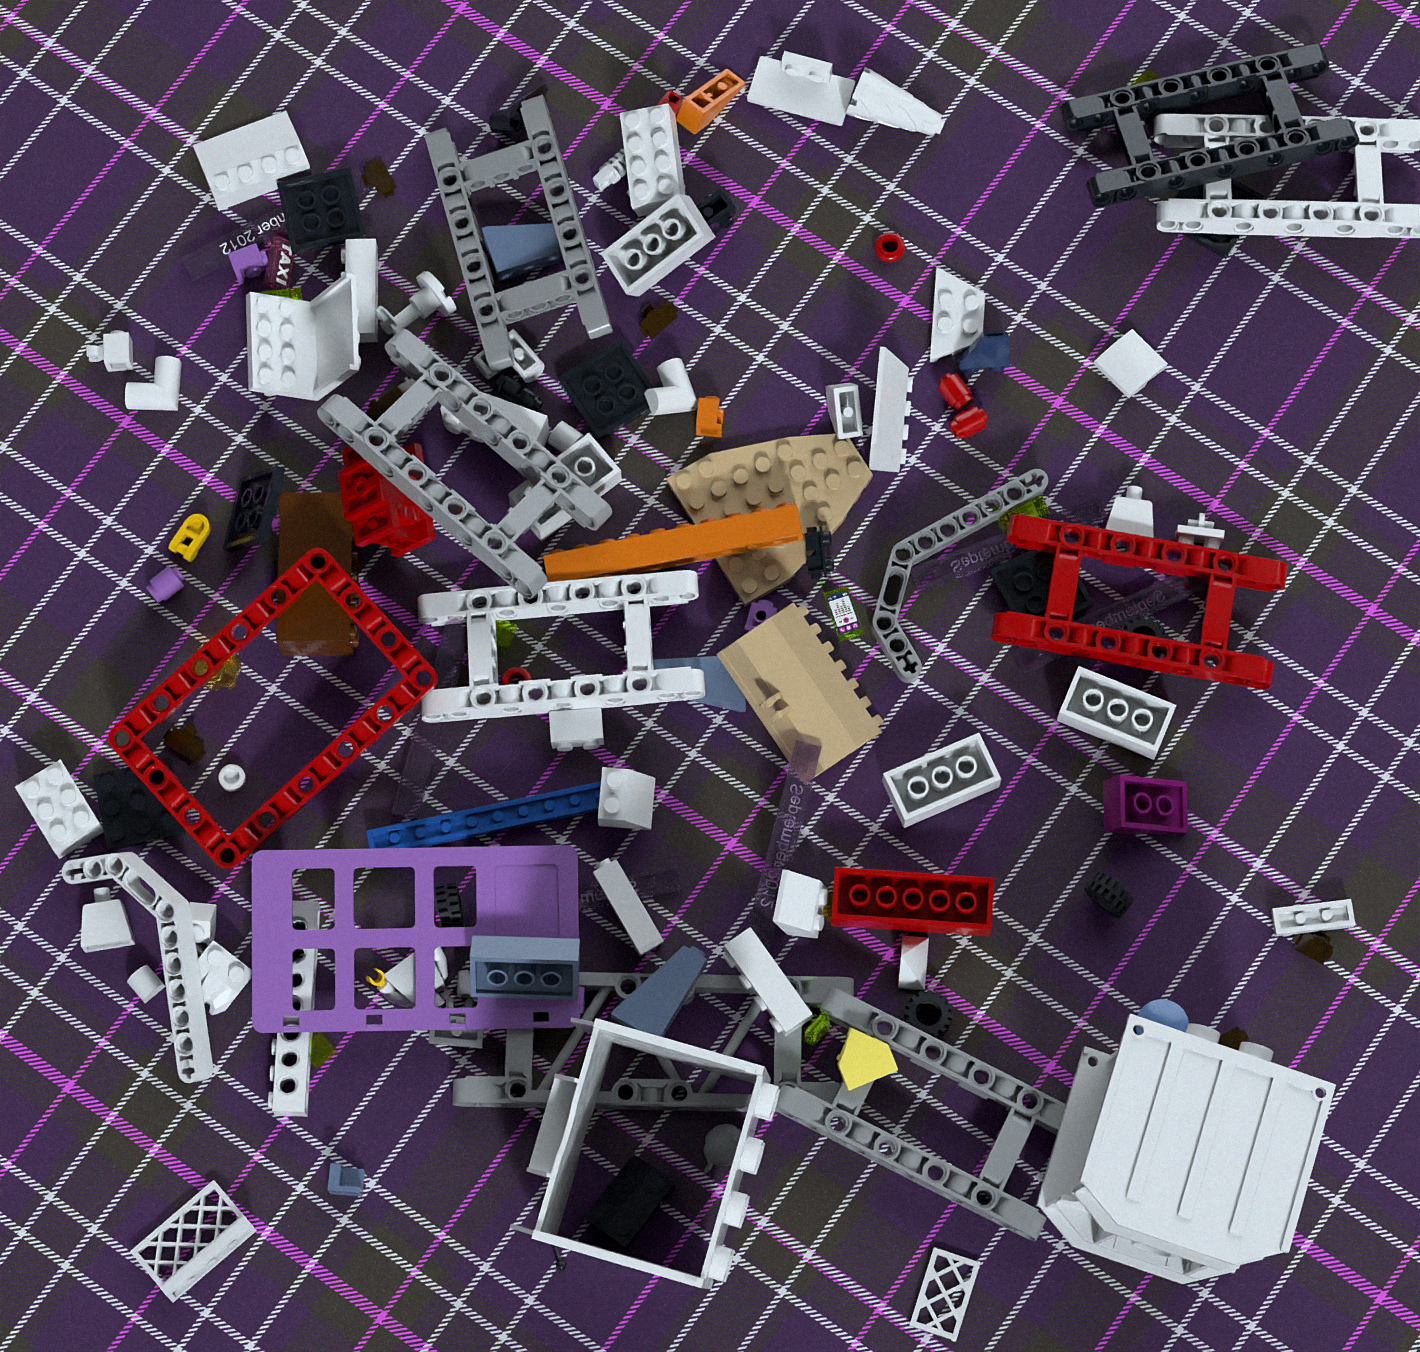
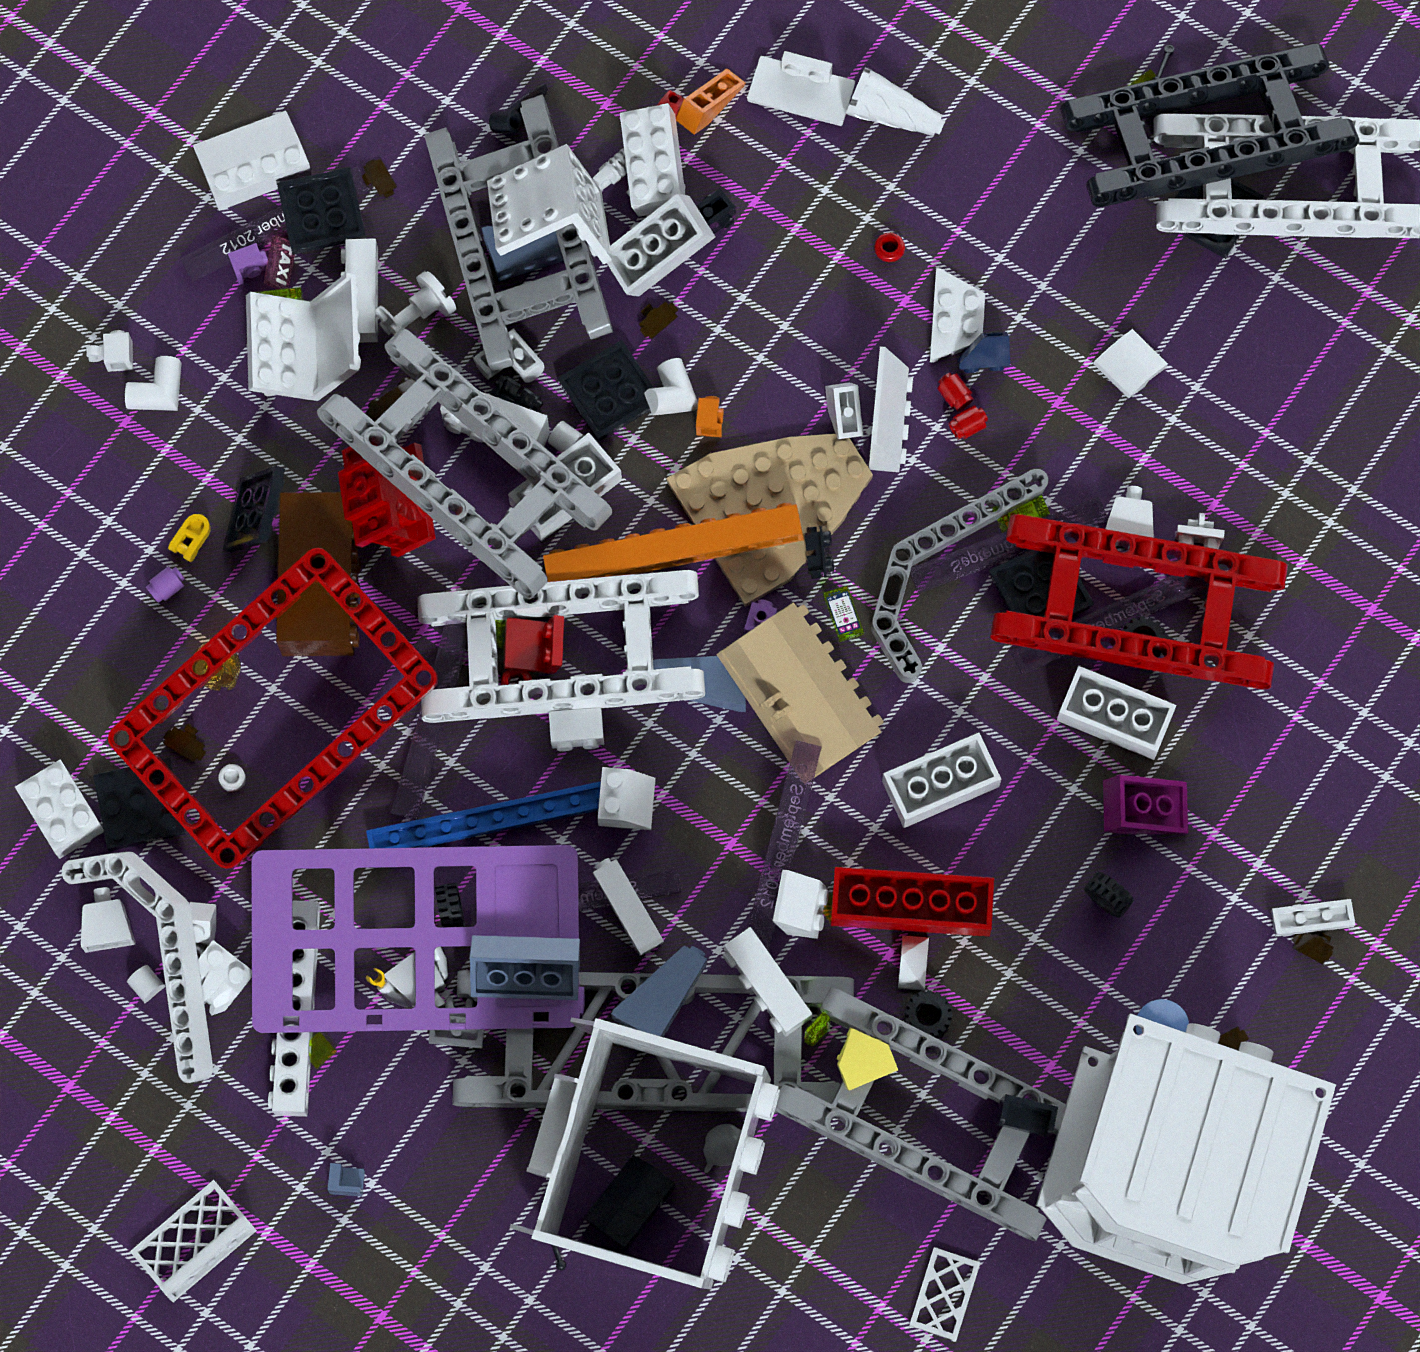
none -> white bracket [487,144,612,264]
none -> red bracket [504,615,564,674]
none -> black panel [995,1094,1058,1137]
none -> black hinge [1152,45,1174,80]

